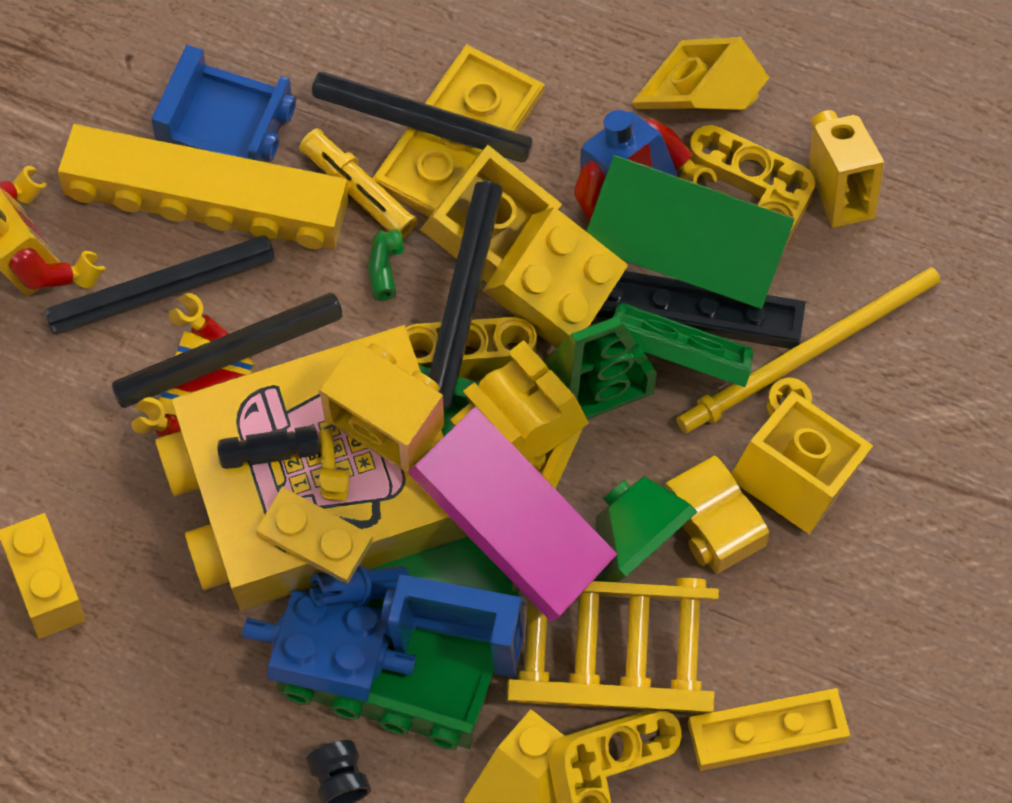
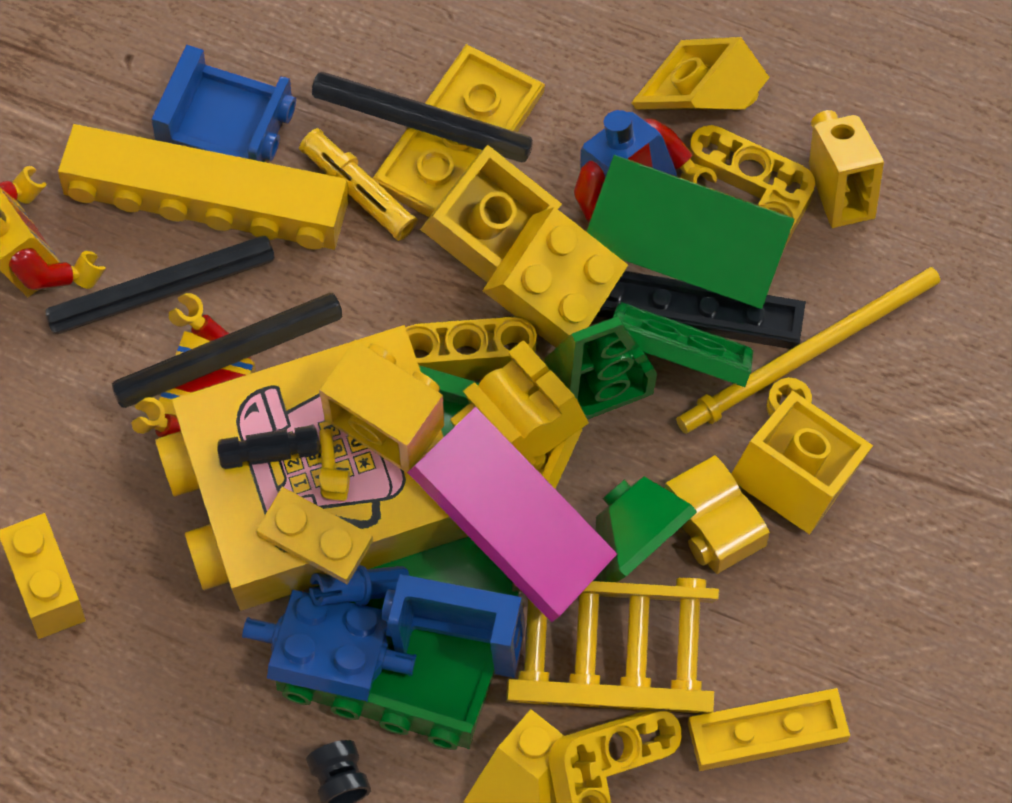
green arm [367,229,404,301] -> none
black axle [429,180,502,410] -> none

